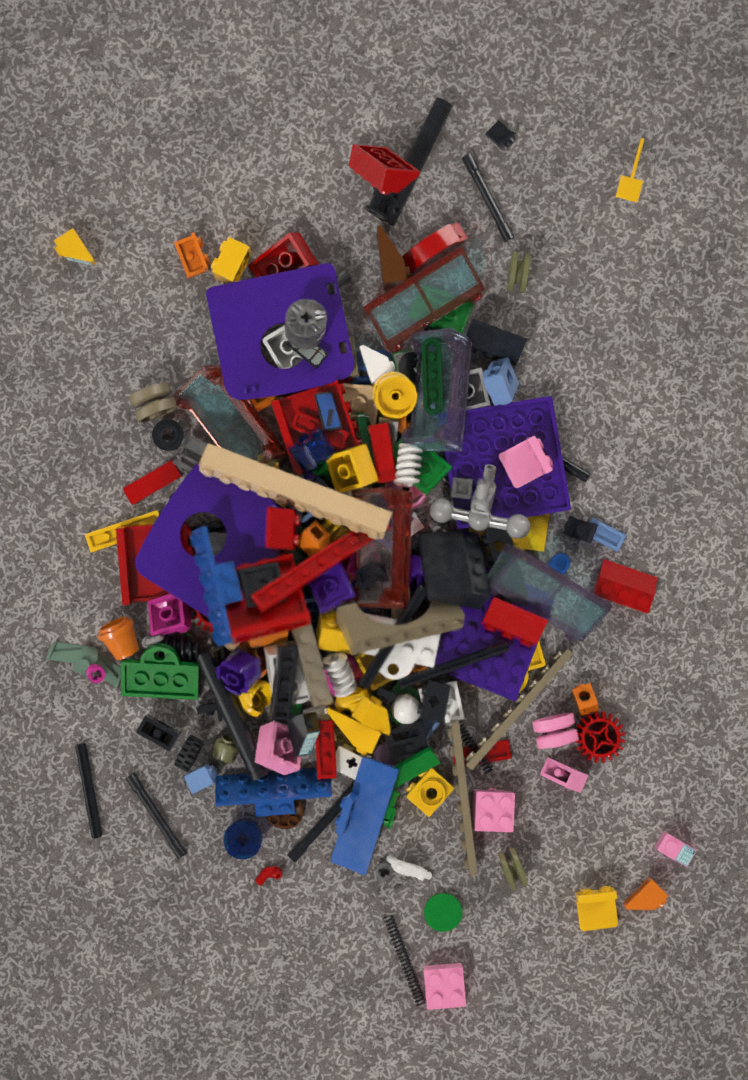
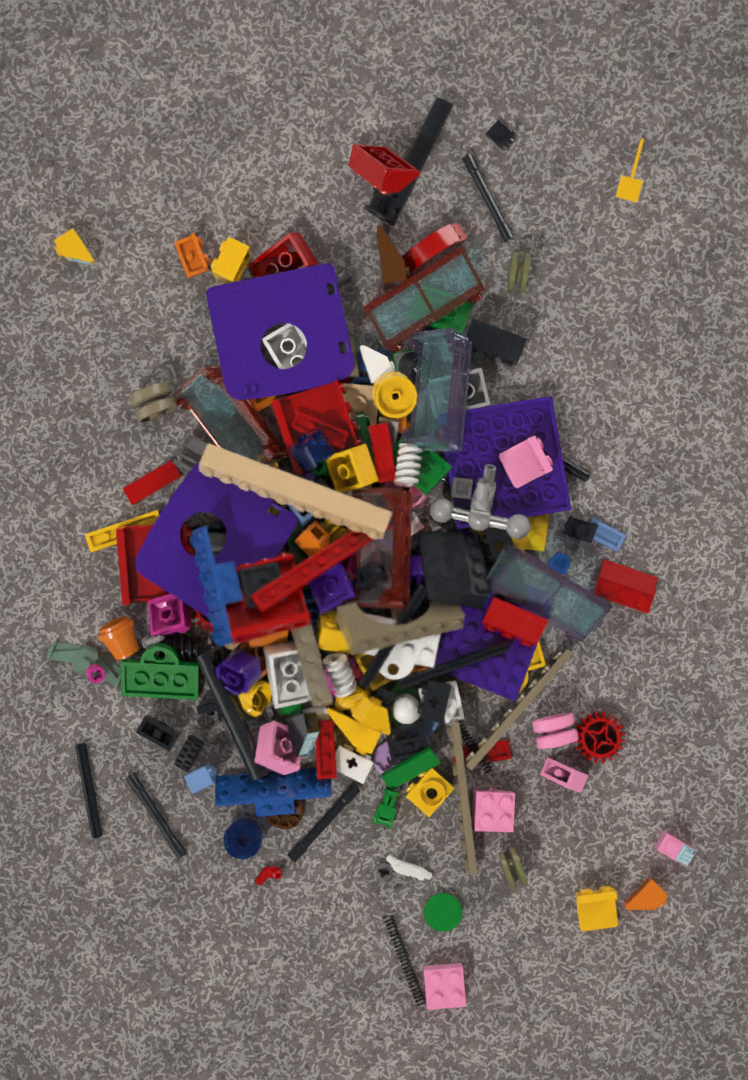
black piece [152,419,184,451] -> none
olive head [212,735,238,765] -> none
red slope [265,507,300,550] -> none
black plate [269,644,298,720] -> none
flat silver wheel [285,299,327,350] -> none
tile [286,342,329,370] -> none
slope [314,391,343,433] -> none
blue bracket [330,756,399,875] -> none
dark green plate [422,338,444,416] -> none
medium blue brick [483,357,519,406] -> none
orange brick [572,683,599,717] -> none

